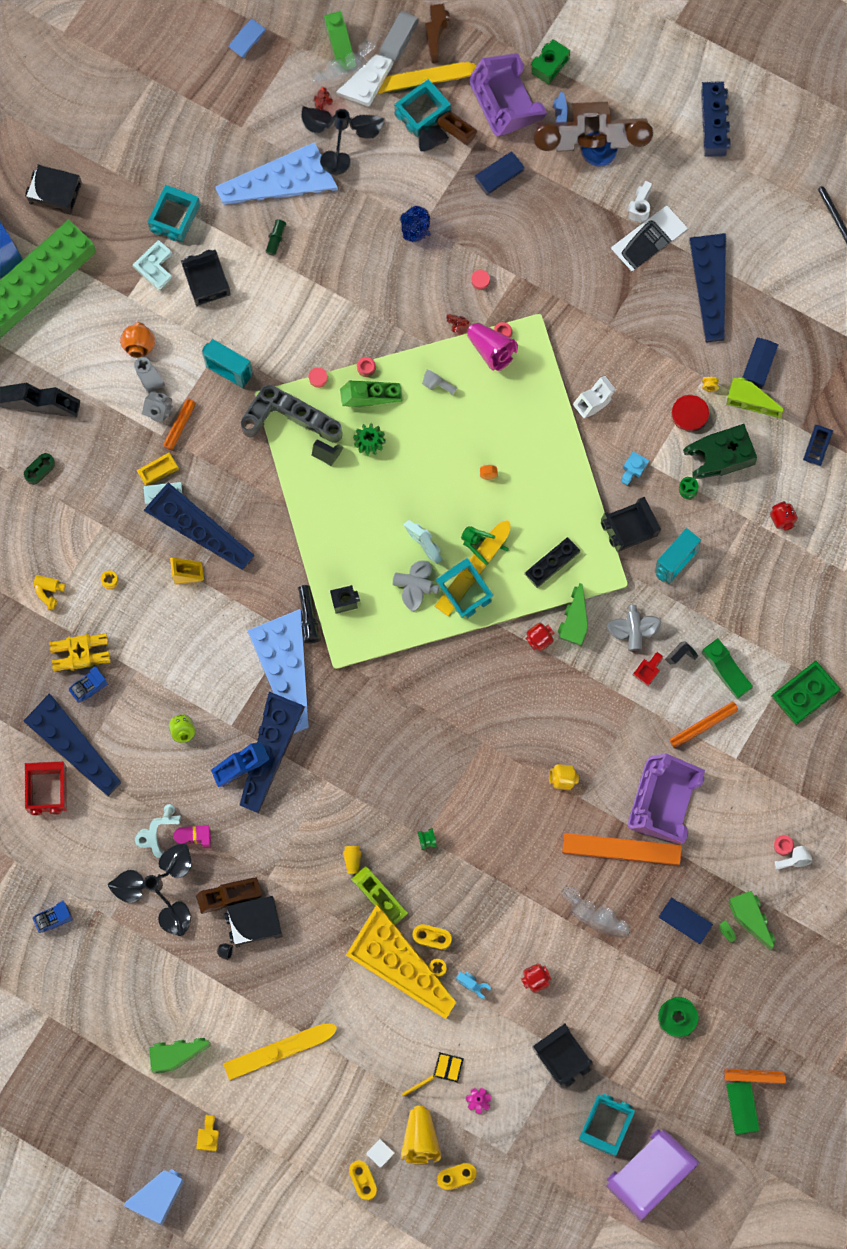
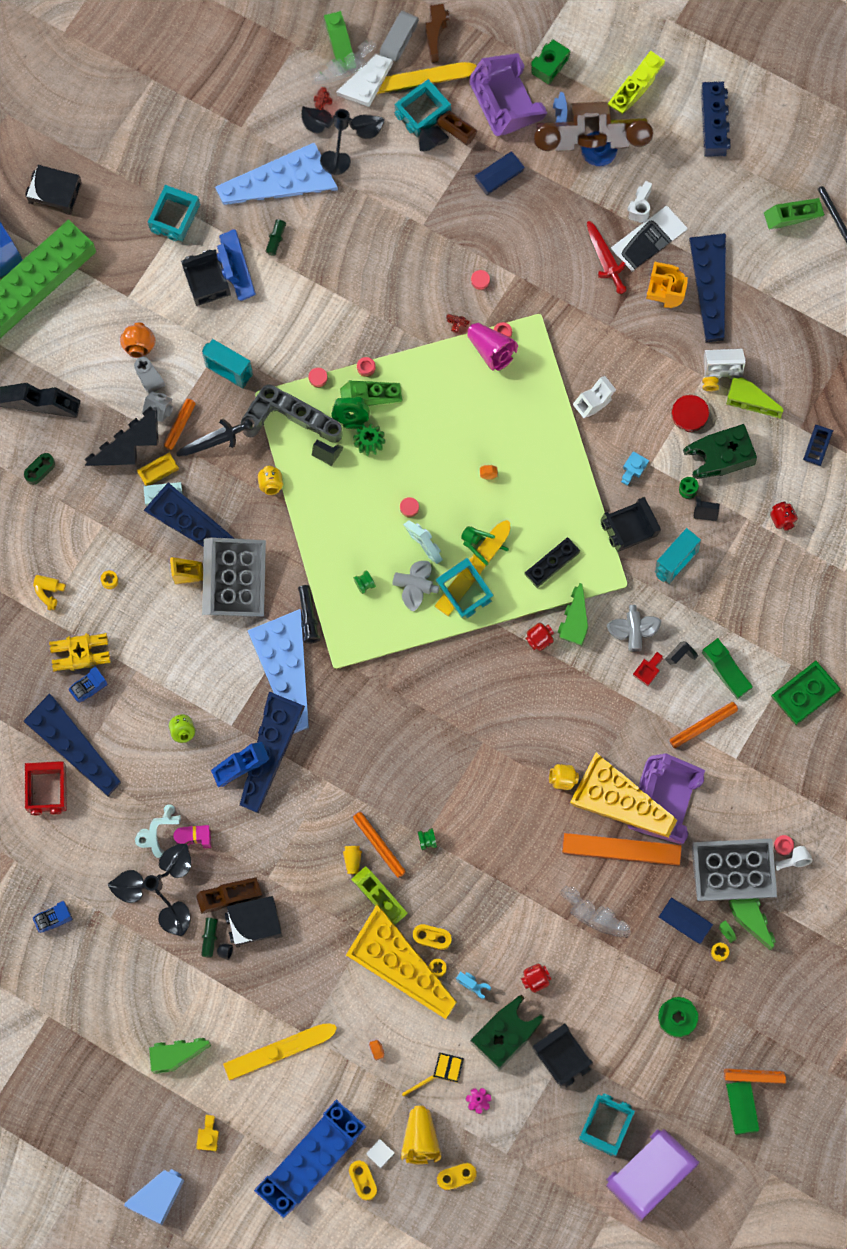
light aqua plate [133,240,172,291] -> none
medium blue slope [228,19,267,58] -> none
black brick [330,585,360,614] -> none
clear blue plate [400,205,431,243] -> none
light grey bar [422,369,457,395] -> none
dark blue piece [742,337,779,389] -> none
none -> black slope [84,406,159,466]
none -> black sword [176,419,253,457]
none -> dark green axle [201,918,218,958]
none -> light grey slope [202,538,266,617]
none -> blue bracket [217,229,256,301]
none -> blue slope [254,1099,366,1218]
none -> yellow head [257,466,283,495]
none -> green plate [331,397,370,429]
none -> green wheel [353,570,376,594]
none -> orange axle [353,812,405,878]
none -> orange tile [369,1040,384,1061]
none -> coral tile [400,497,419,517]
none -> dark green brick [470,995,544,1071]
none -> yellow wing [570,753,677,838]
none -> red sword [587,221,627,294]
none -> neon yellow slope [608,51,665,115]
none -> light orange brick [646,262,688,308]
none -> light grey slope [692,839,777,901]
none -> black tile [693,496,720,521]
none -> white slope [704,349,745,379]
none -> yellow bush [711,942,729,962]
none -> bright green slope [764,198,825,230]

